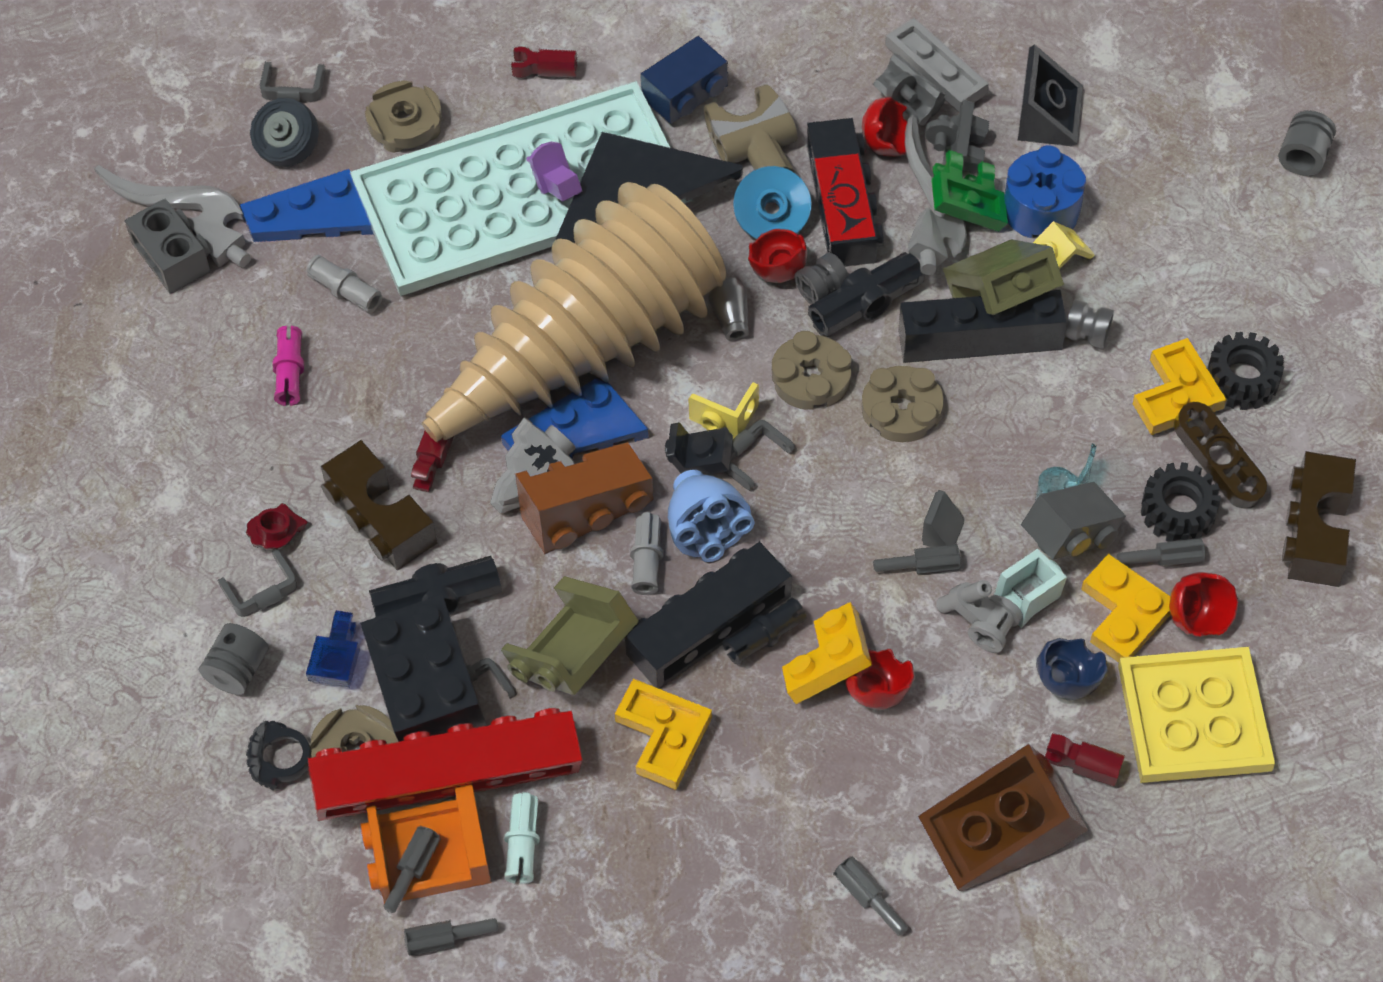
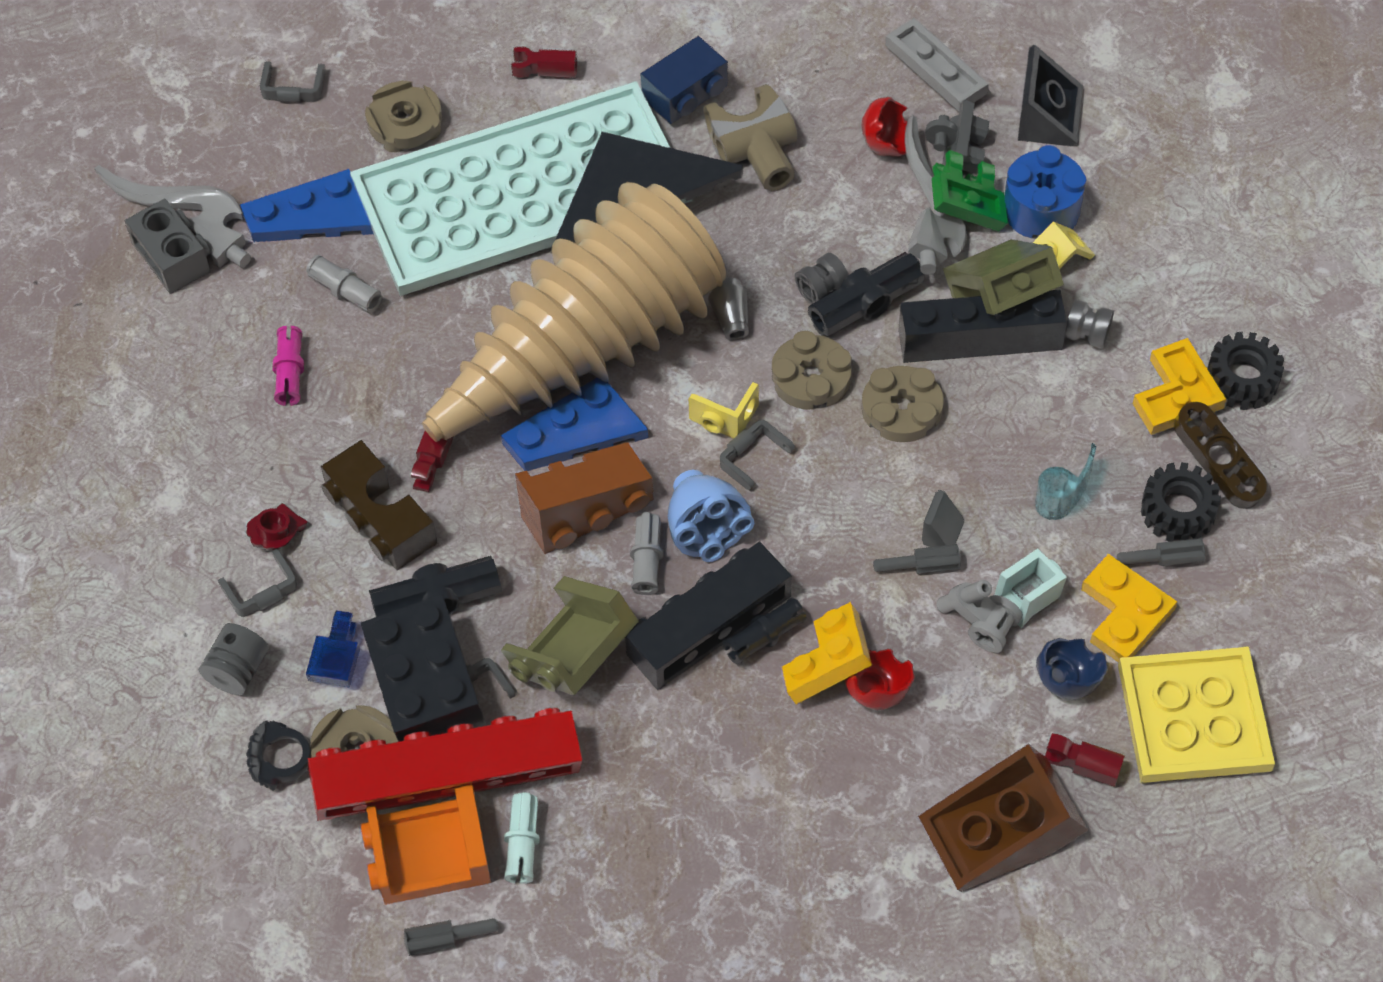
black wheel [250,98,319,167] -> none
dark grey axle [384,826,441,913] -> none
light grey rock [490,417,576,514] -> none
medium lavender piece [526,141,582,201] -> none
yellow plate [615,679,712,790] -> none
black bracket [665,422,733,475] -> none
dark azure dish [733,166,811,239] -> none
red hair [748,228,807,283] -> none
brick [807,118,884,267] -> none
dark grey axle [833,856,908,936] -> none
dark grey hips [873,54,946,125] -> none
dark grey brick [1021,482,1126,560] -> none
red hair [1169,572,1238,637] -> none
dark grey piece [1278,110,1336,176] -> none
dark brown arch [1282,451,1356,587] -> none

